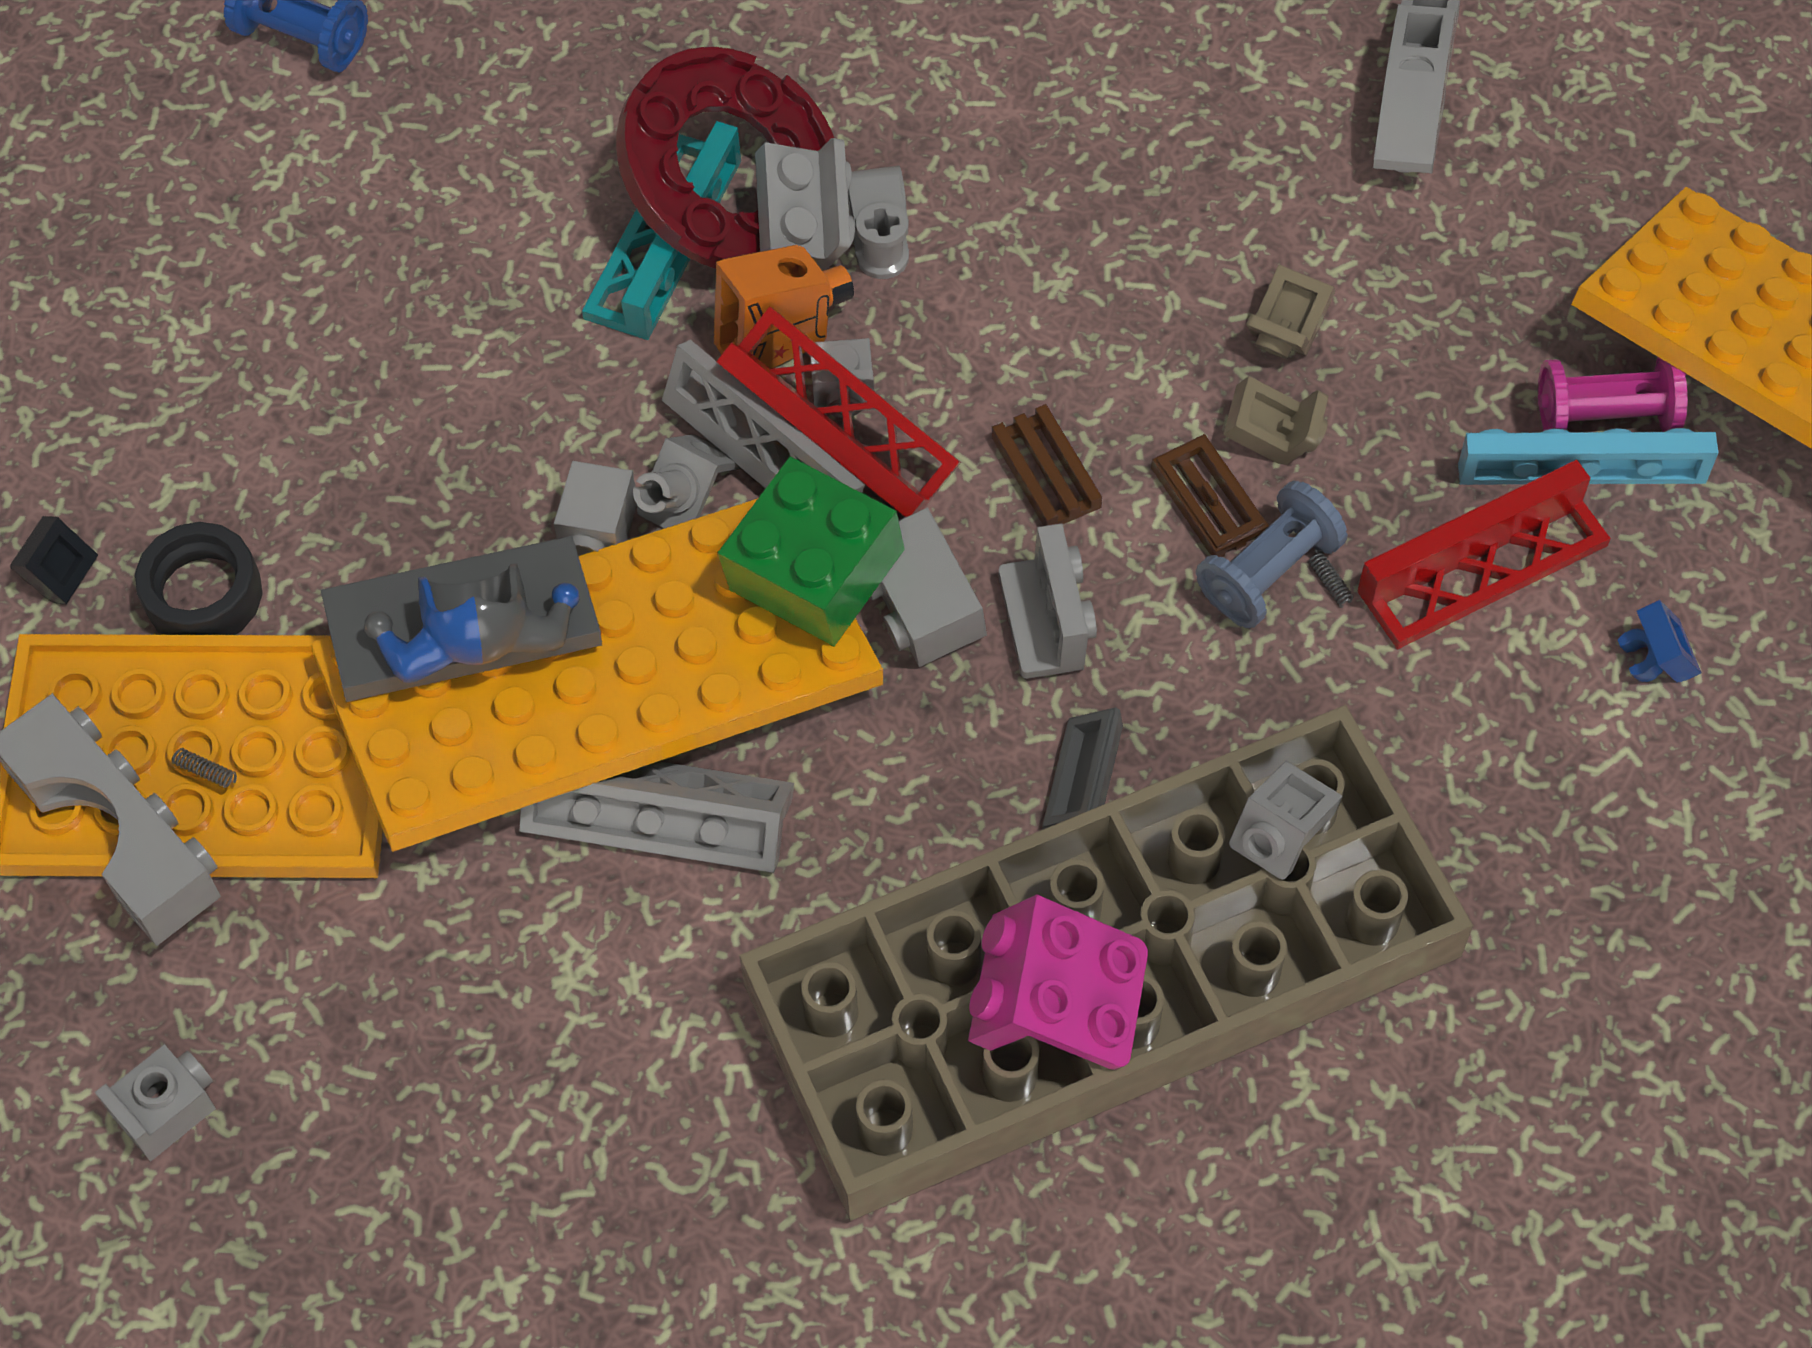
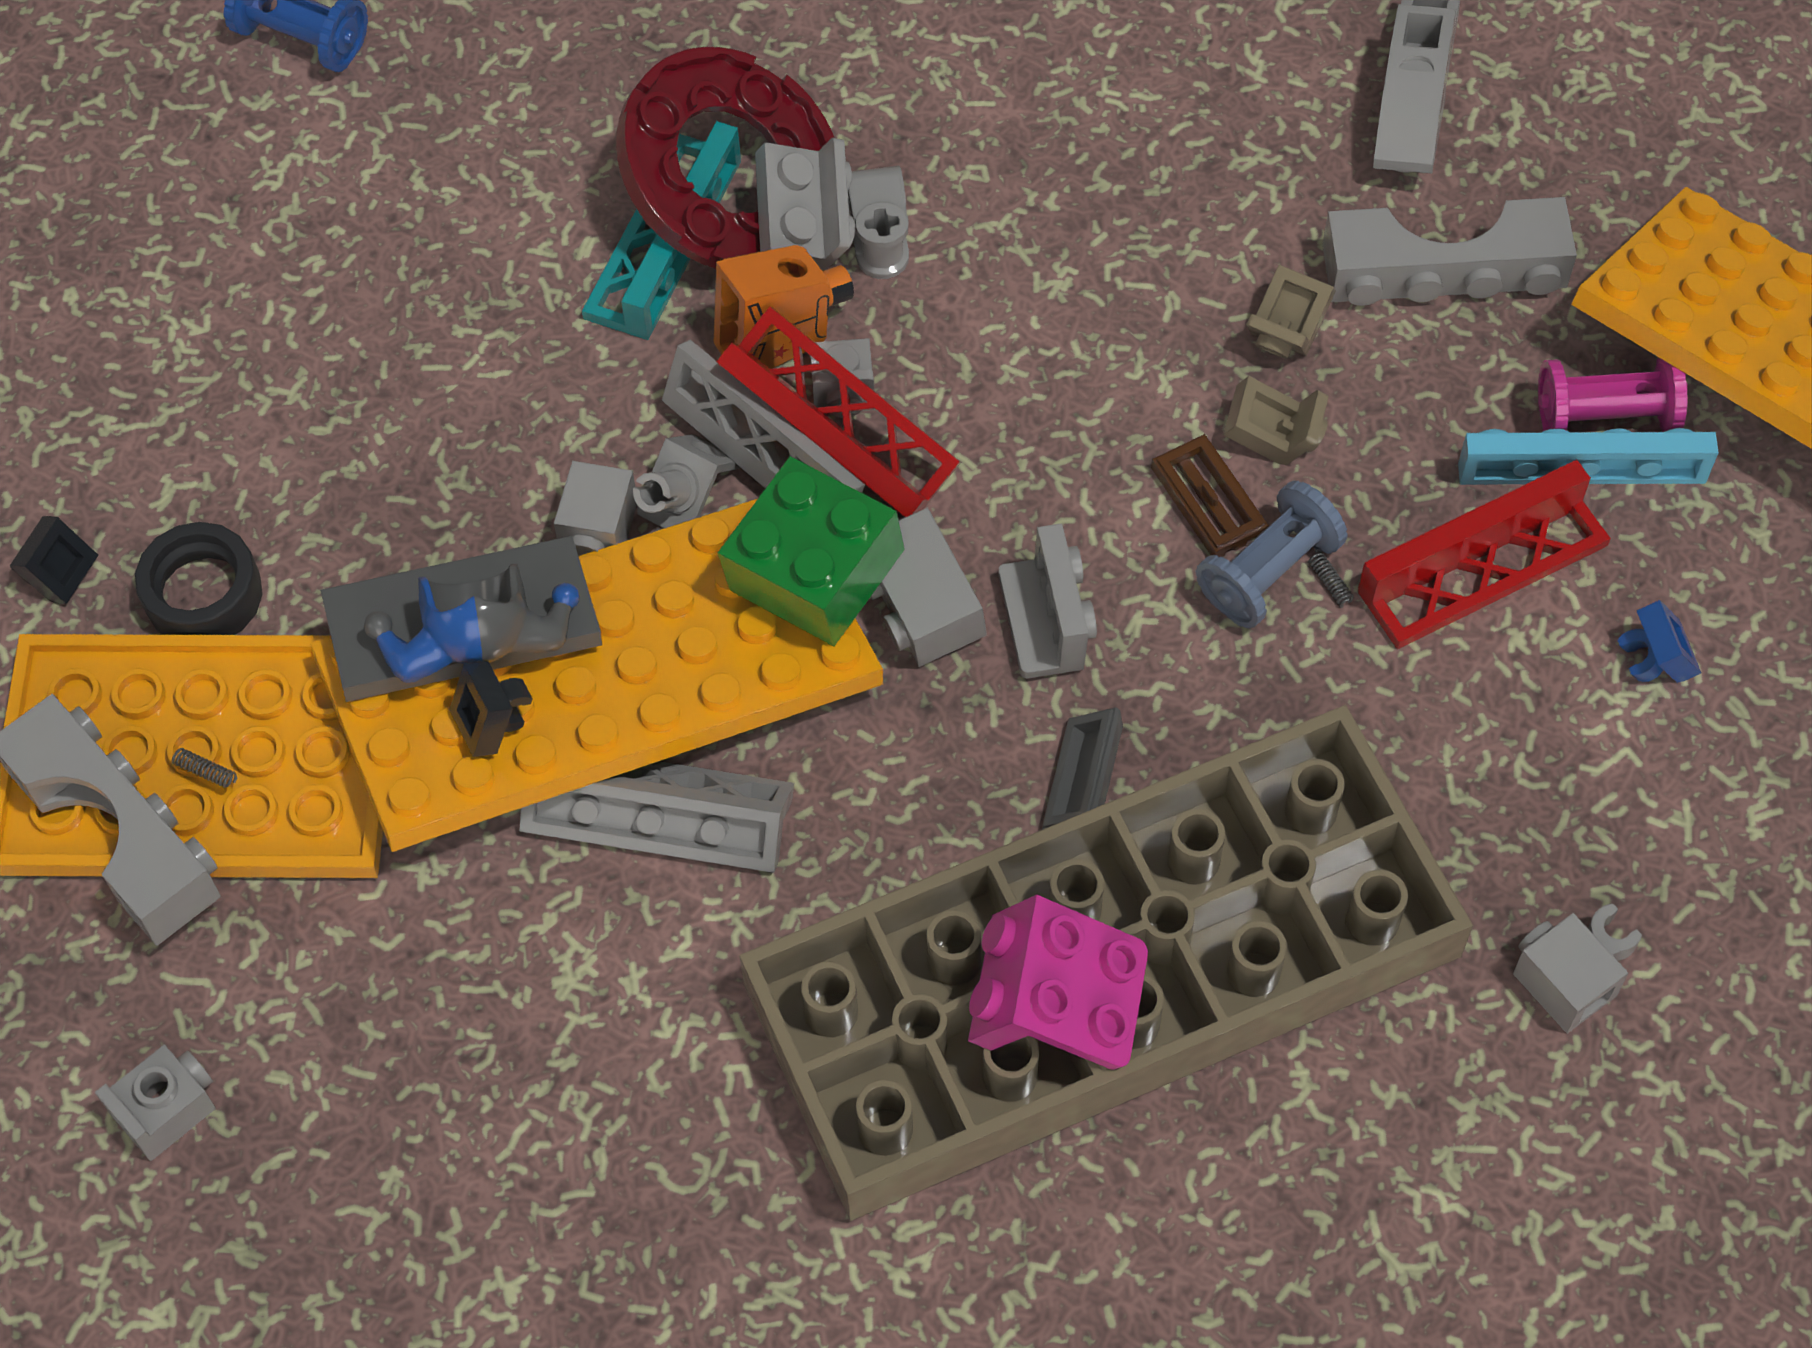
reddish brown tile [992,404,1102,526] -> none
light grey bracket [1229,761,1343,879] -> none
none -> black tile [449,661,533,757]
none -> light grey arch [1322,197,1577,306]
none -> light grey brick [1513,904,1642,1034]

